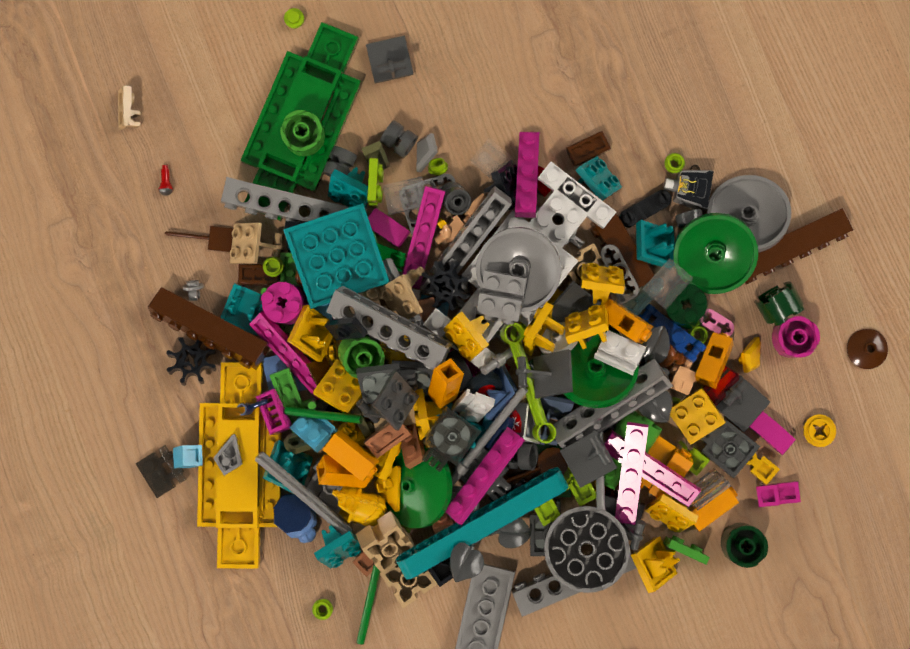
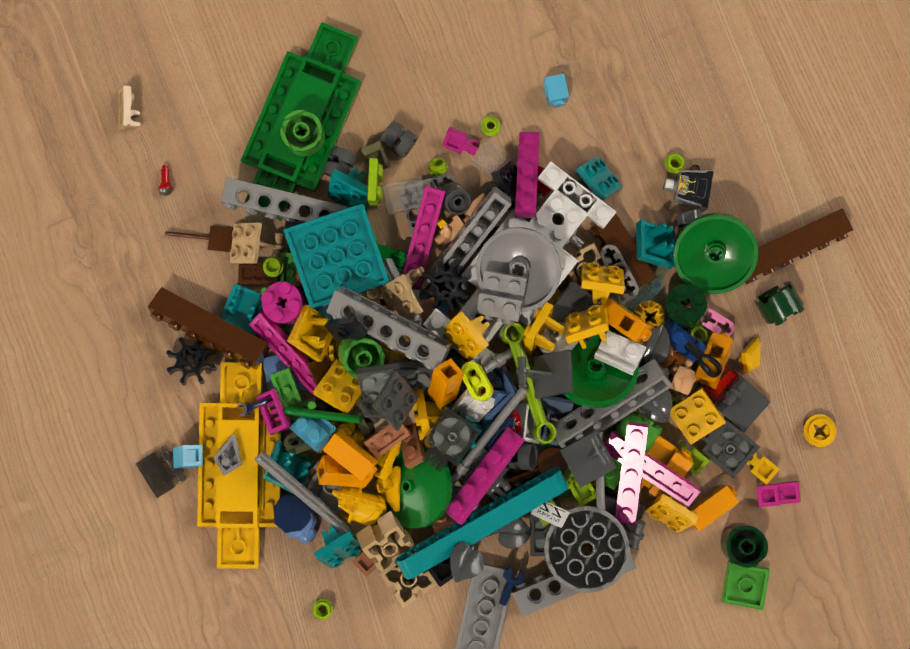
light grey plate [183,280,204,301] -> none
lime plate [284,8,304,29] -> none
green bar [356,565,380,645] -> none
dark grey plate [366,35,414,84] -> none
dark pink slope [368,208,410,248] -> none
light grey piece [416,133,438,172] -> none
reddish brown plate [566,131,611,167] -> none
black piece [619,190,672,228] -> none
yellow plate [631,536,680,593] -> none
clear plate [642,259,693,310] -> none
bright green plate [663,535,710,565] -> none
clear plate [691,468,731,510] -> none
light grey dish [707,175,791,252] -> none
dark pink slope [749,412,796,456] -> none
dark pink brick [772,316,820,358] -> none
reddish brown dish [847,329,888,369] -> none
none -> dark pink plate [442,127,480,155]
none -> neon yellow plate [461,361,493,402]
none -> lime plate [481,116,501,137]
none -> dark blue bar [499,566,524,606]
none -> white sticker [531,502,570,528]
none -> medium azure brick [543,74,569,108]
none -> yellow gear [633,301,665,329]
none -> black piece [684,340,723,378]
none -> bright green tile [721,561,770,610]

